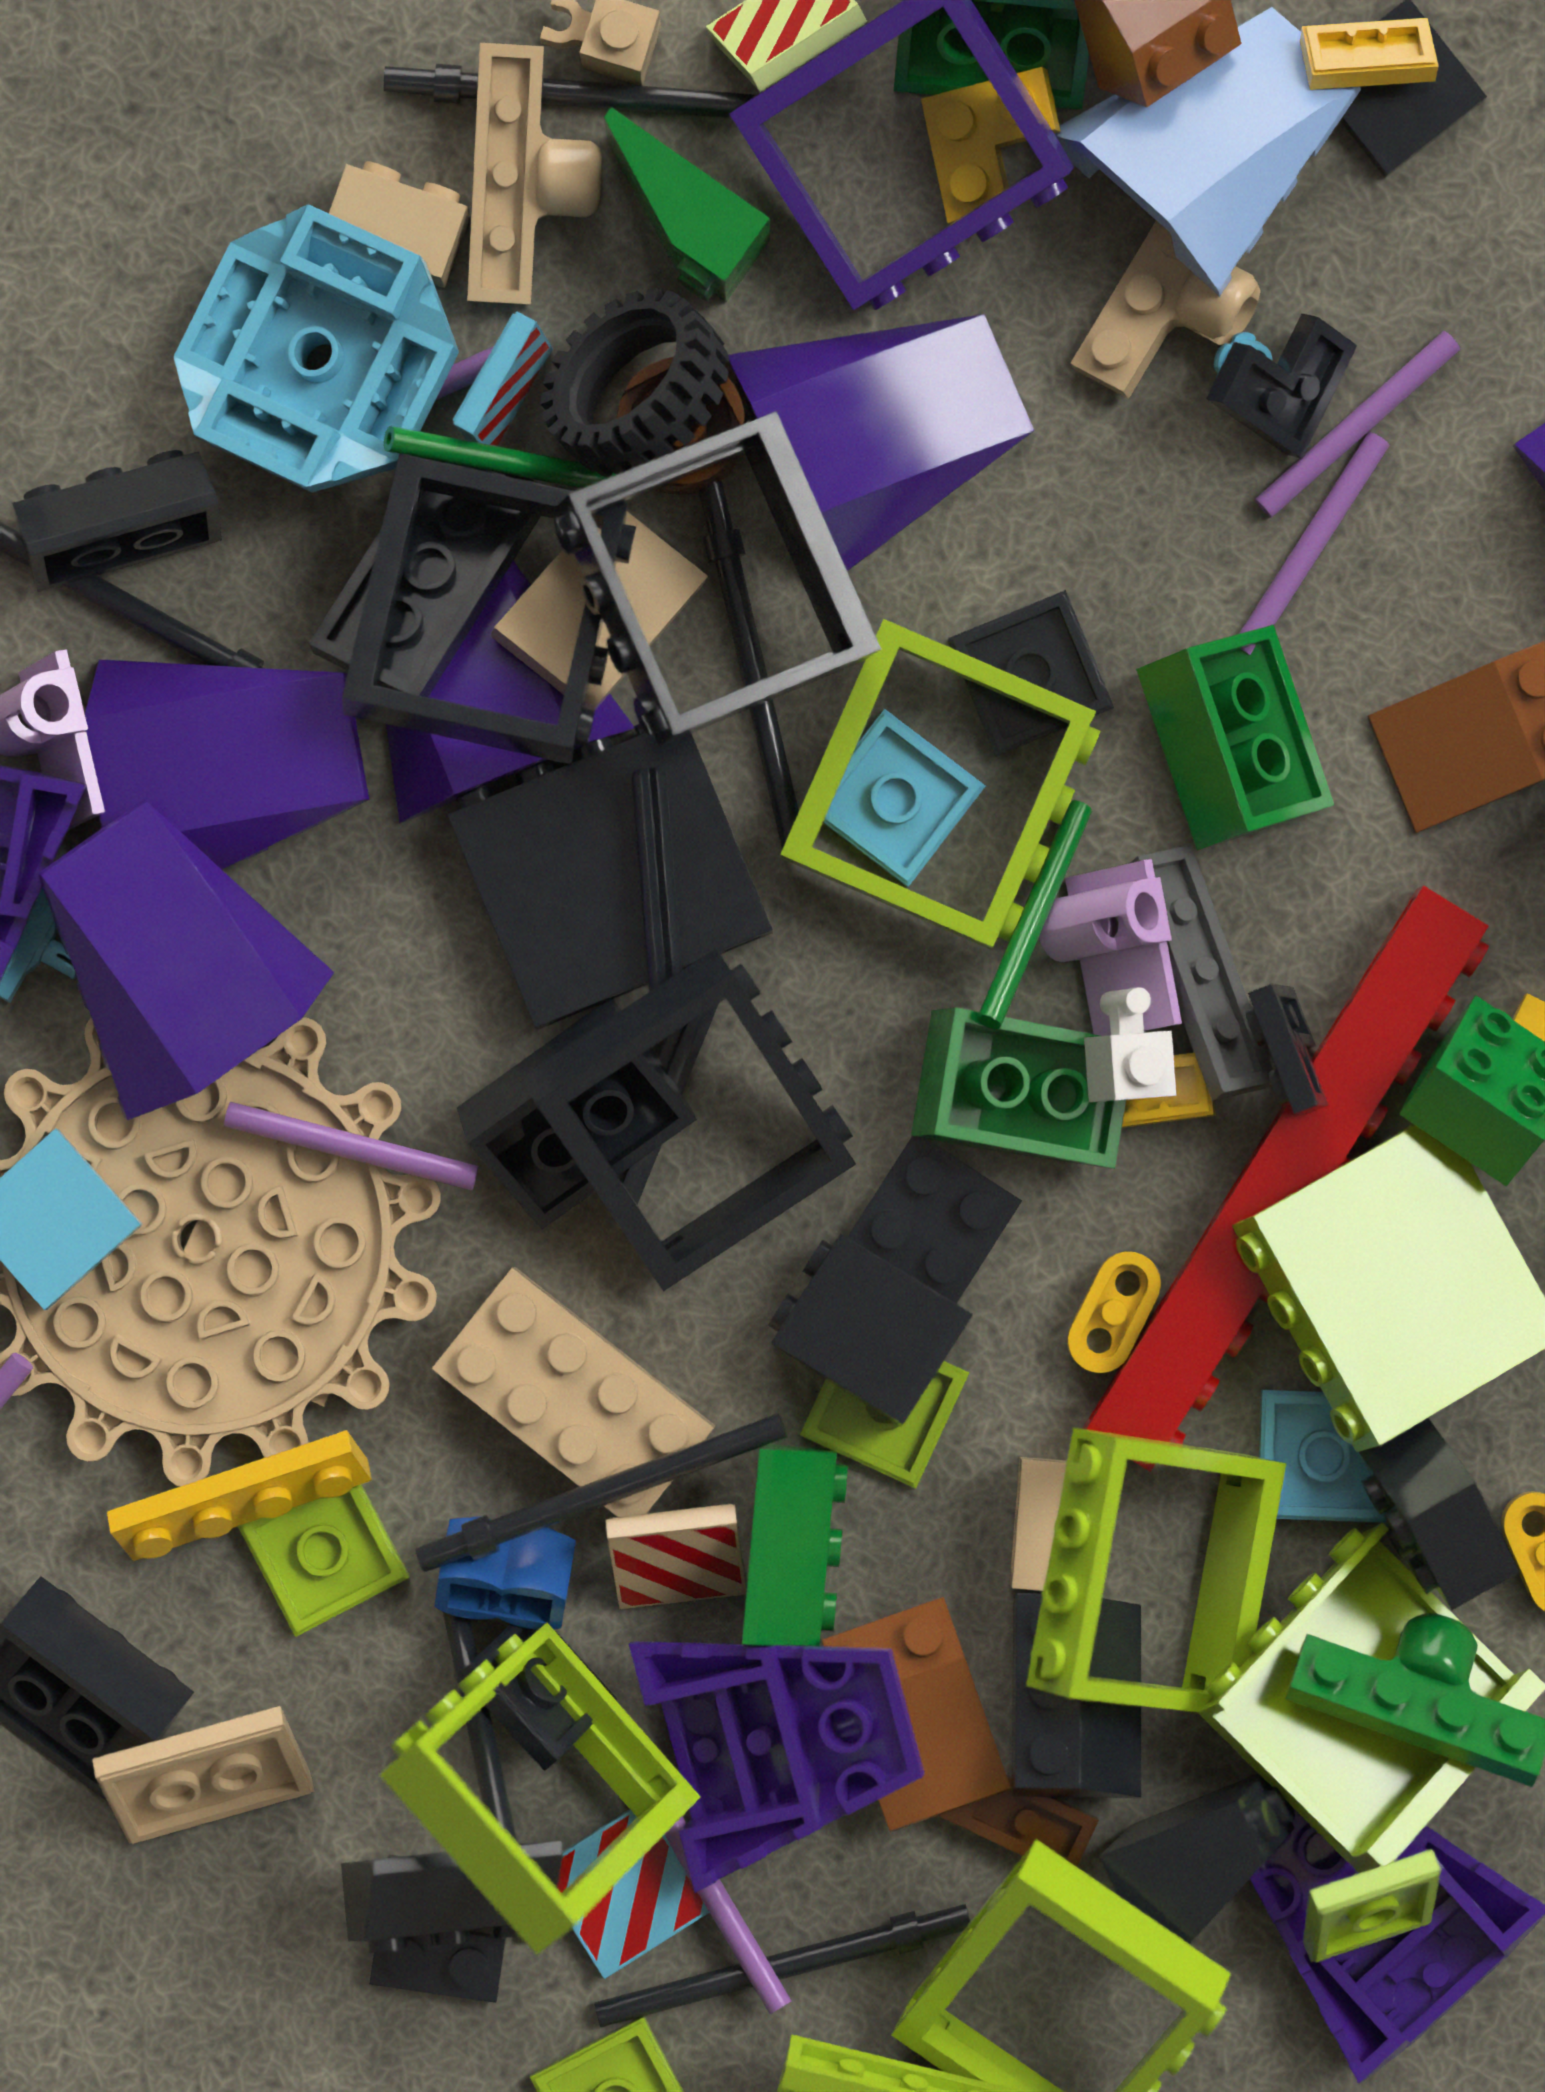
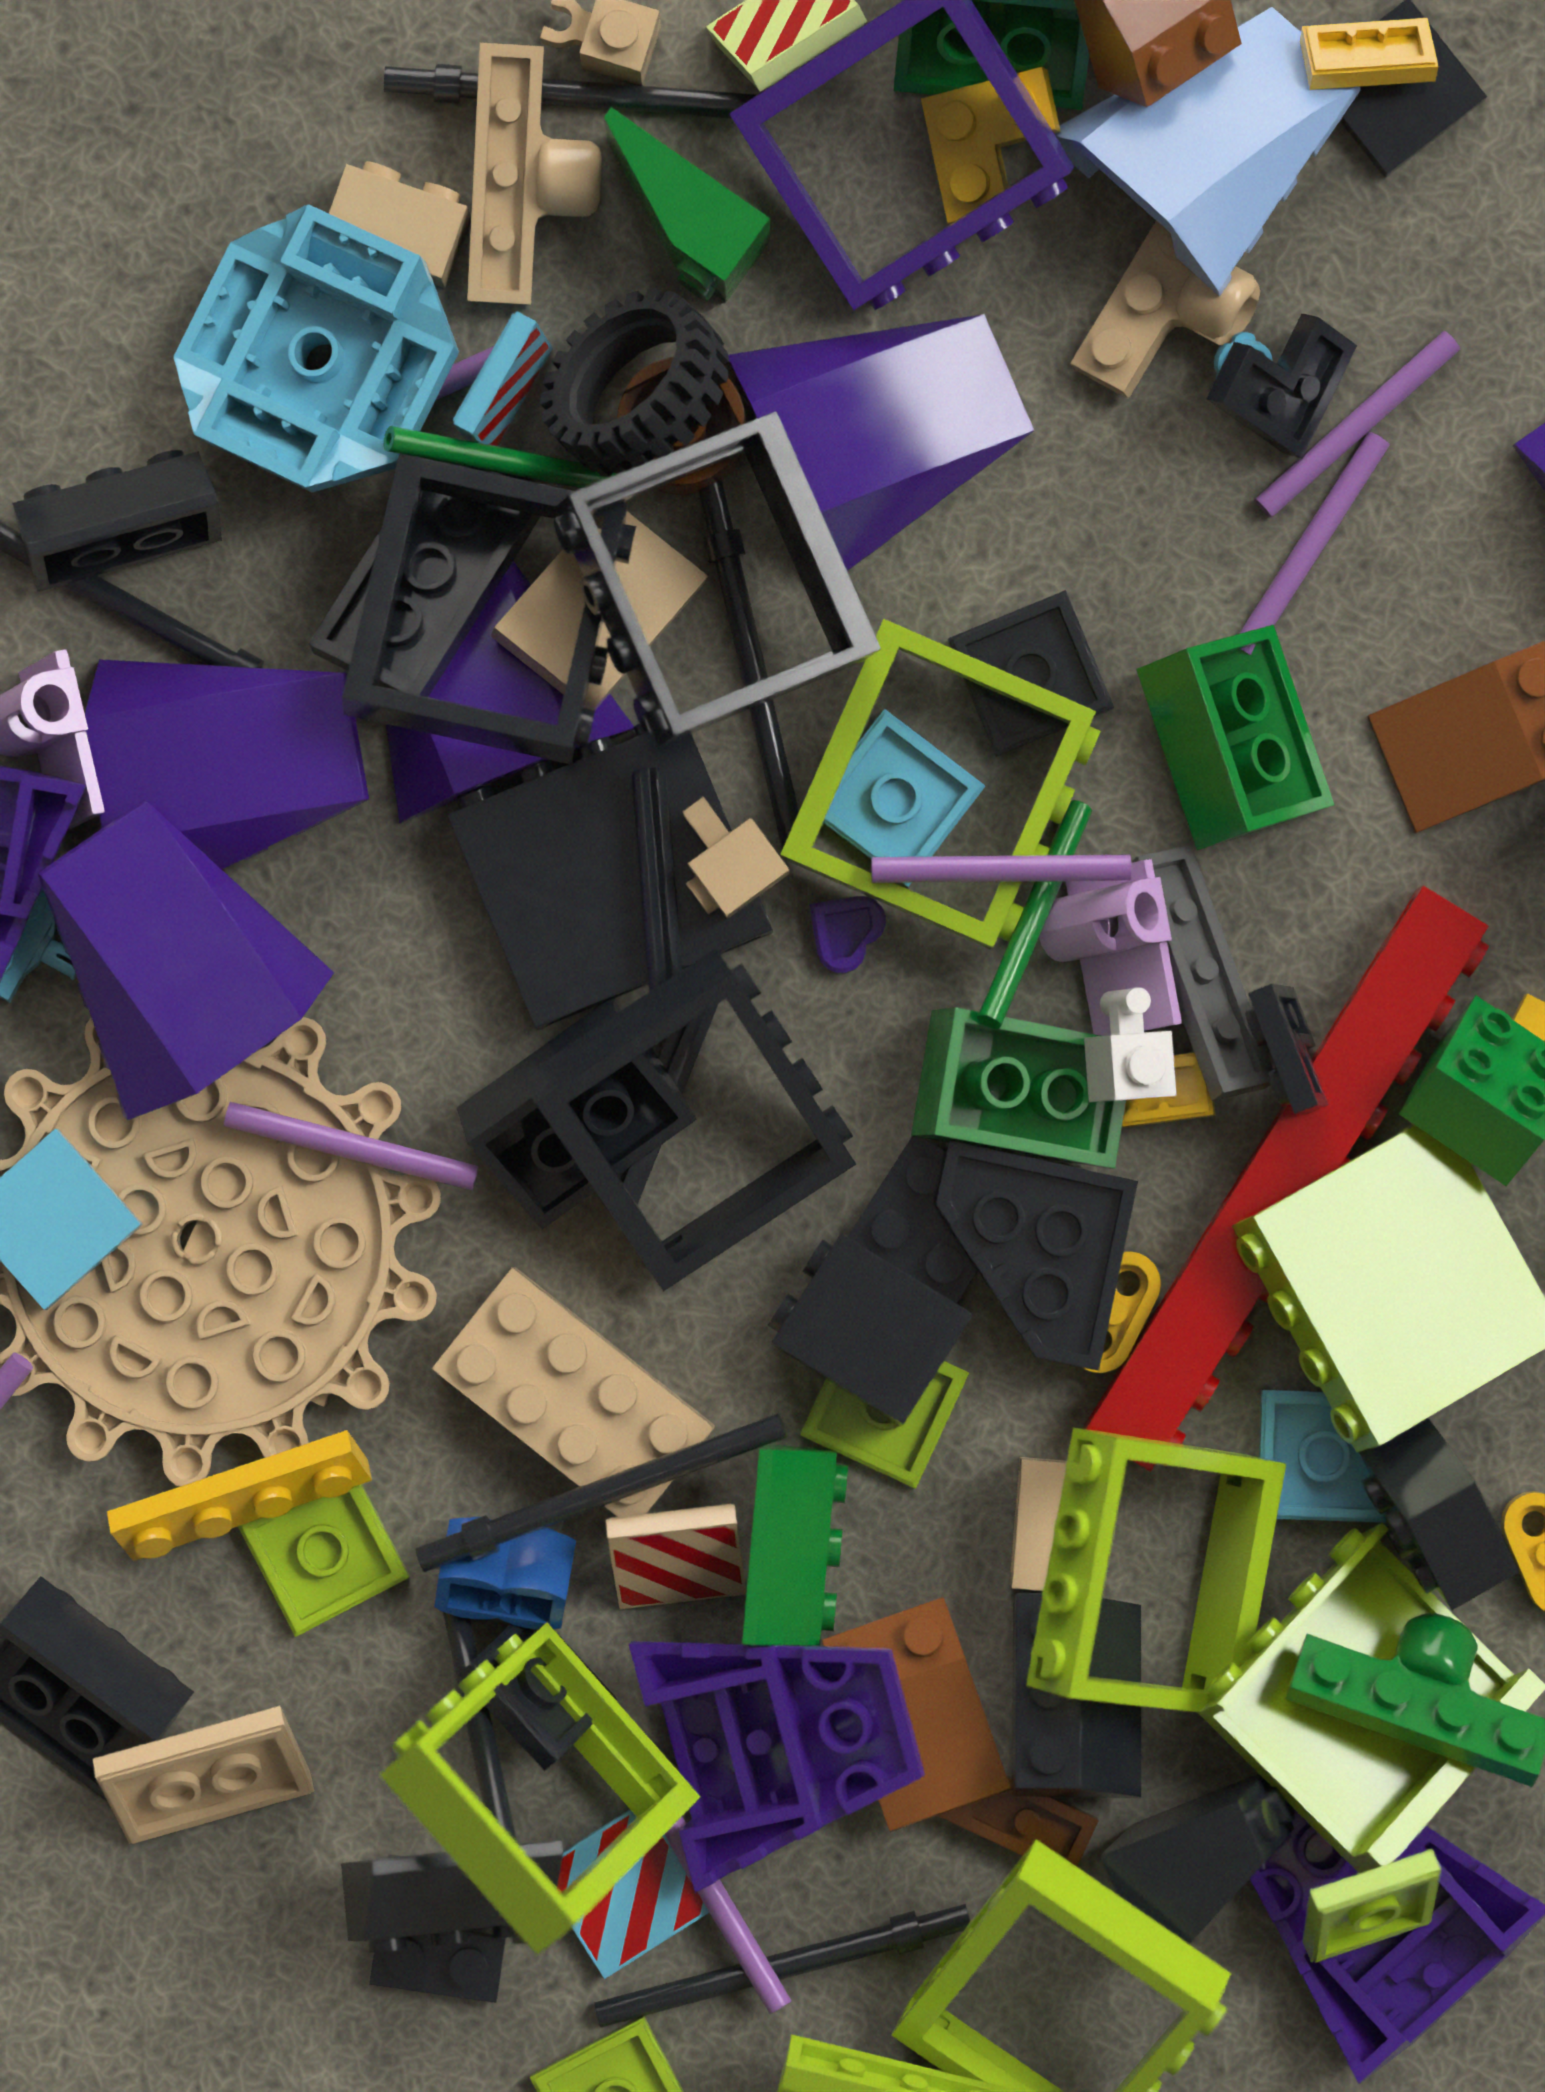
none -> tan brick [683,797,789,919]
none -> dark purple tile [809,896,886,973]
none -> medium lavender piece [871,855,1131,883]
none -> black plate [935,1141,1138,1370]

